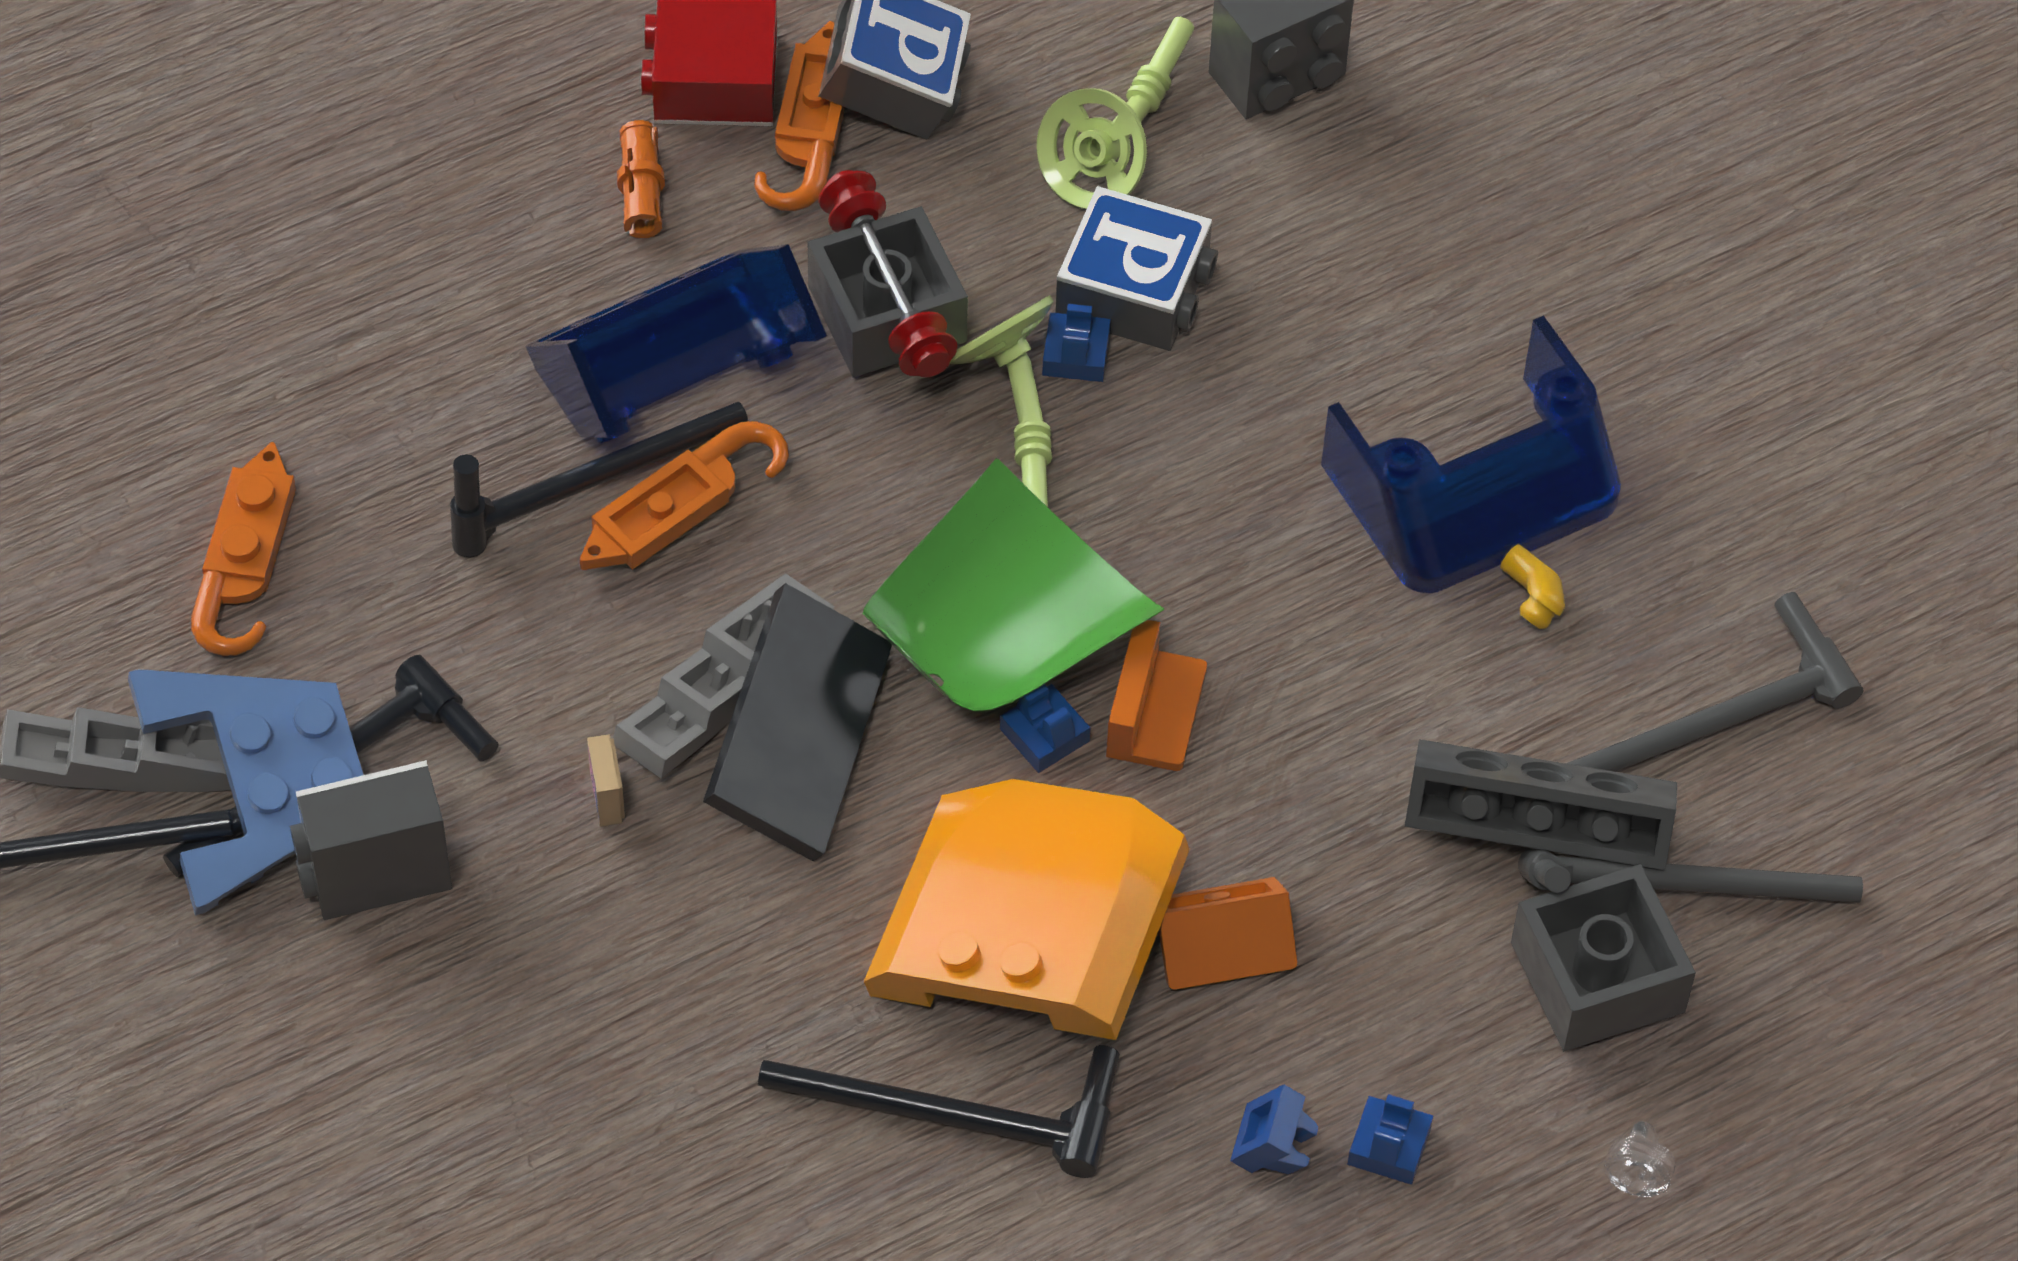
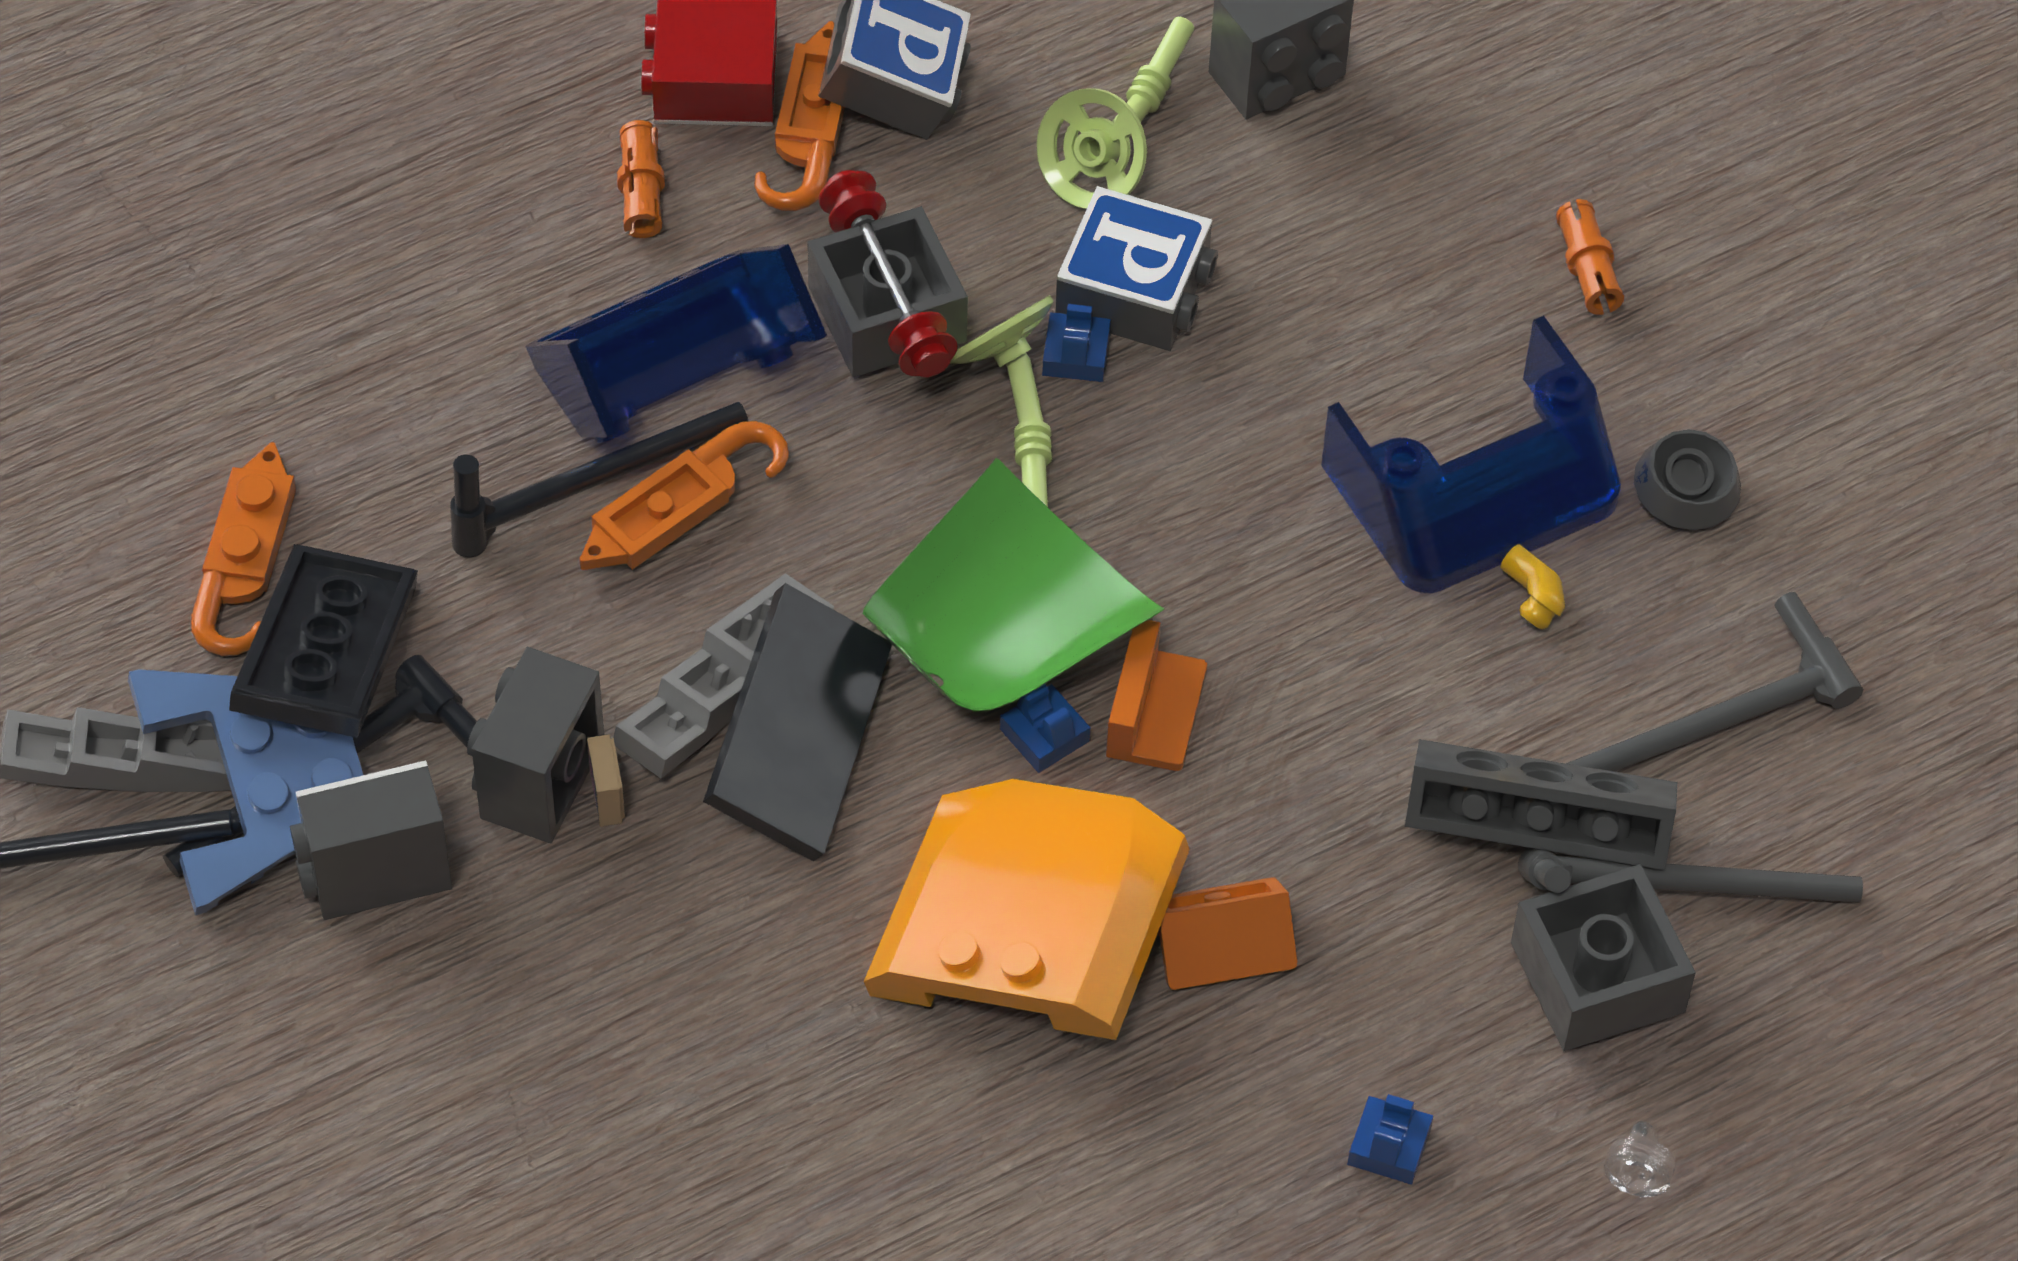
black bar [758,1045,1120,1178] -> none
blue tile [1230,1084,1318,1174] -> none
none -> black tile [229,544,418,738]
none -> dark grey brick [467,646,604,844]
none -> orange pin [1556,199,1624,315]
none -> dark grey hat [1634,429,1741,530]

